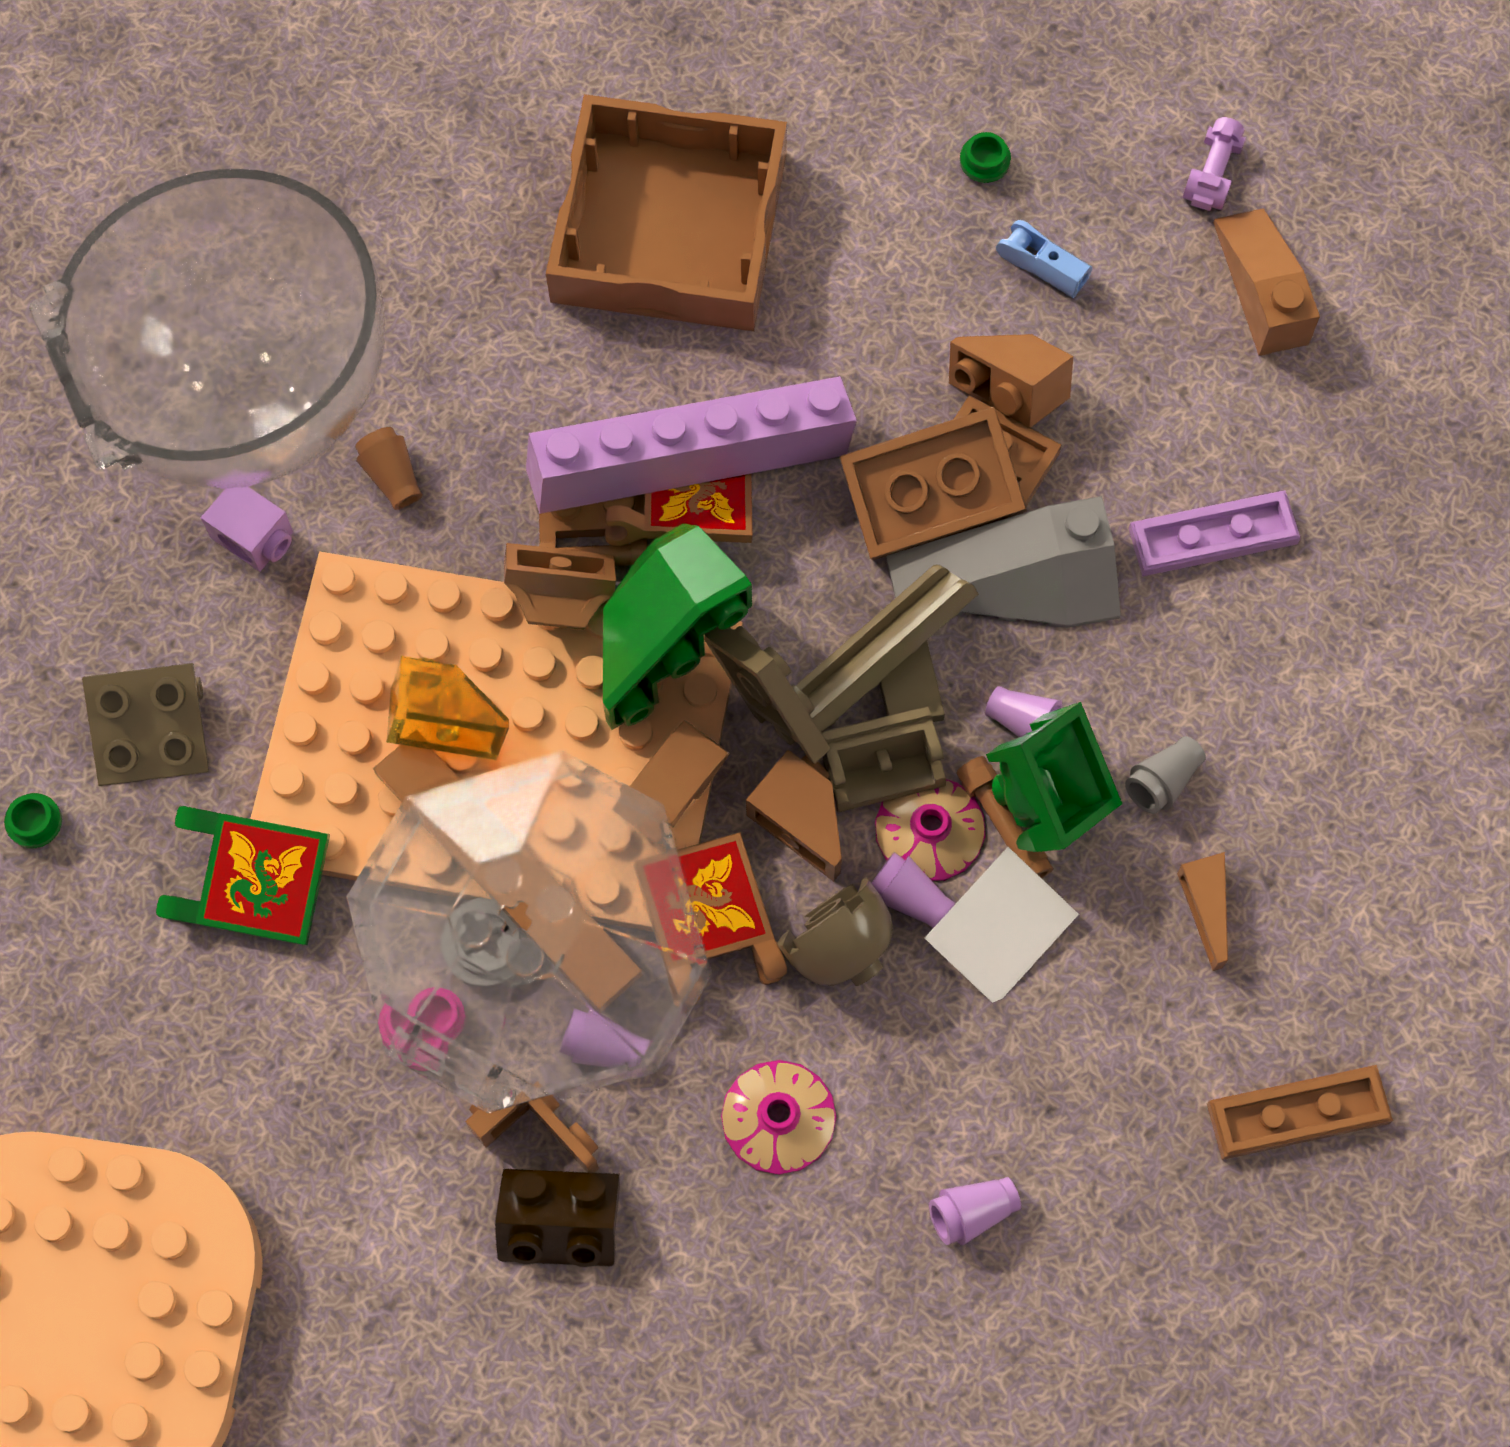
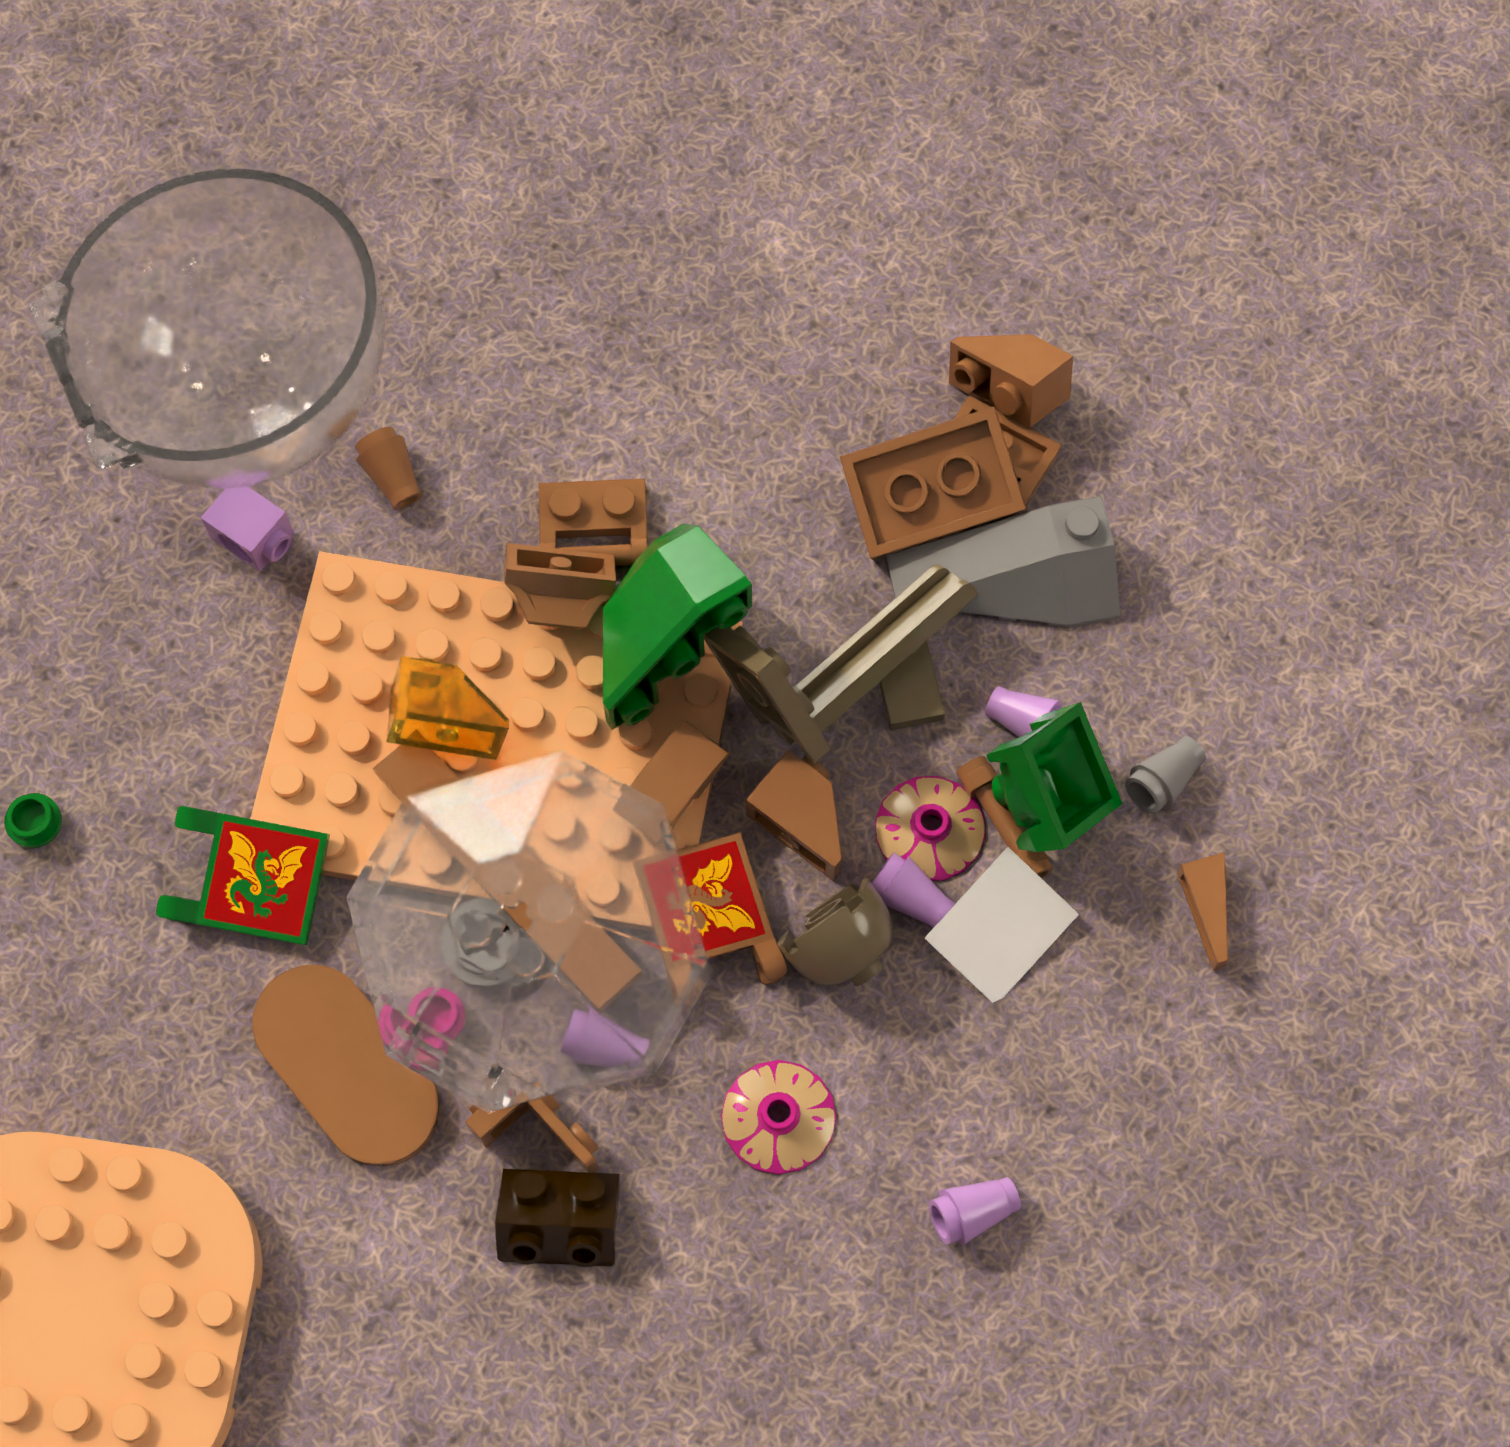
dark tan hinge [82,663,209,786] -> none
lavender brick [526,376,856,514] -> none
medium nougat tile [546,94,787,331] -> none
flag [605,474,753,546] -> none
dark tan hinge [821,706,946,812] -> none
green plate [960,132,1011,183] -> none
light blue bar [996,220,1092,298] -> none
lavender tile [1128,490,1300,577] -> none
lavender bar [1182,117,1246,211] -> none
medium nougat tile [1207,1065,1393,1160] -> none
medium nougat slope [1213,208,1320,356] -> none
none -> medium nougat tile [252,965,439,1166]

